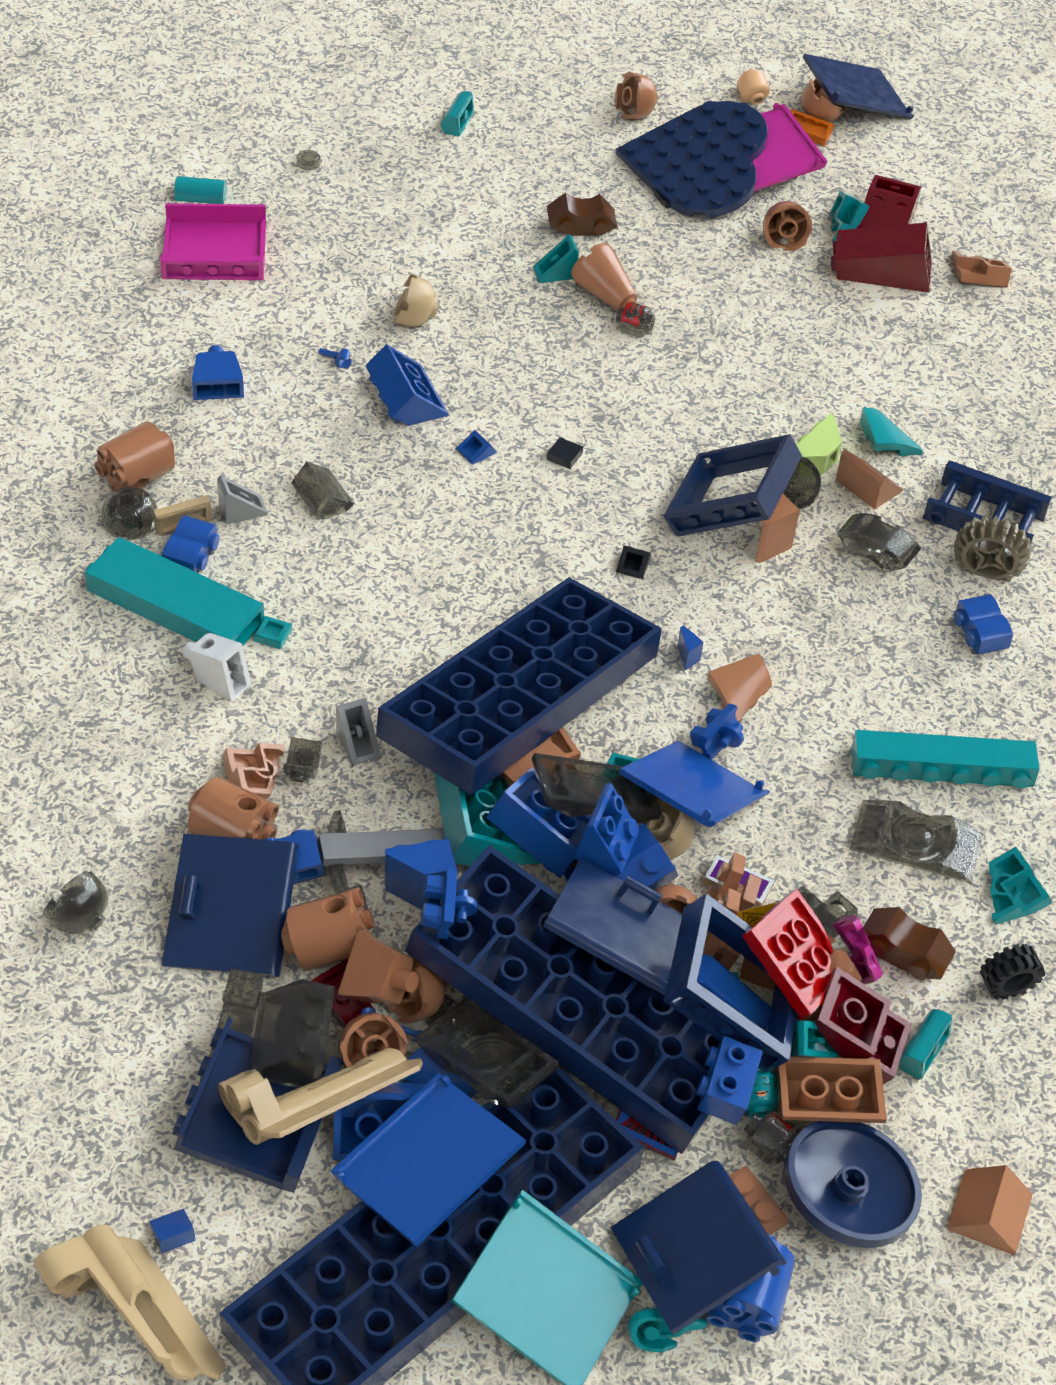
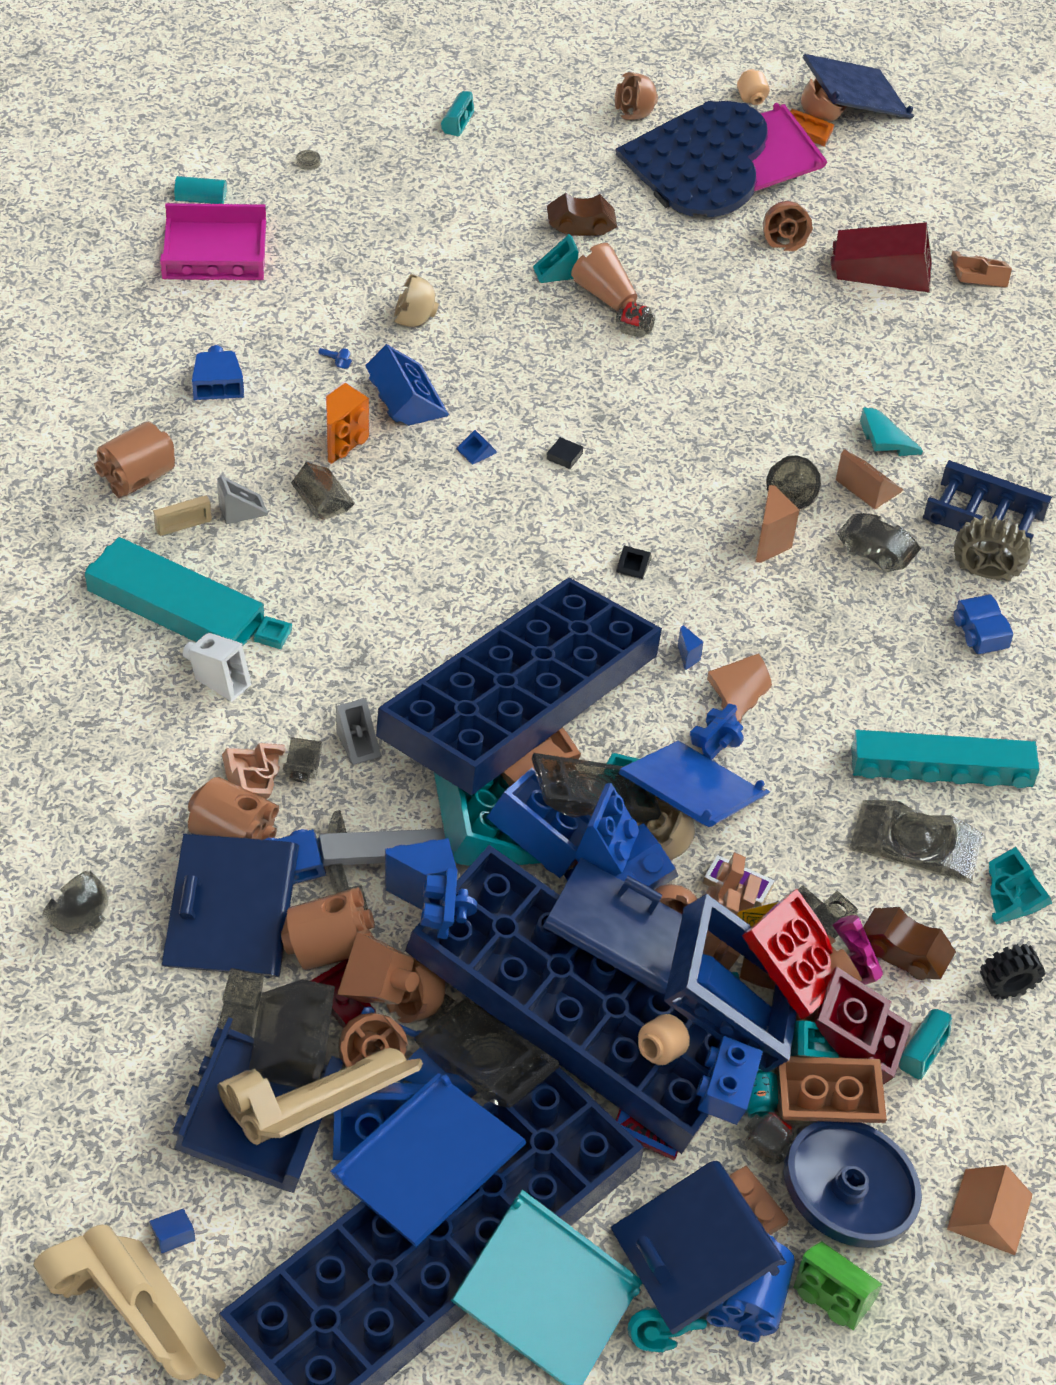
clear smoke cylinder [102,486,158,540] -> none
blue brick [162,515,220,573] -> none
dark blue window [663,434,802,537] -> none
yellowish green slope [792,414,842,476] -> none
teal slope [830,190,869,243] -> none
dark red slope [856,175,921,229] -> none
none -> orange slope [326,383,369,464]
none -> light nougat head [638,1014,690,1065]
none -> bright green slope [793,1241,882,1331]

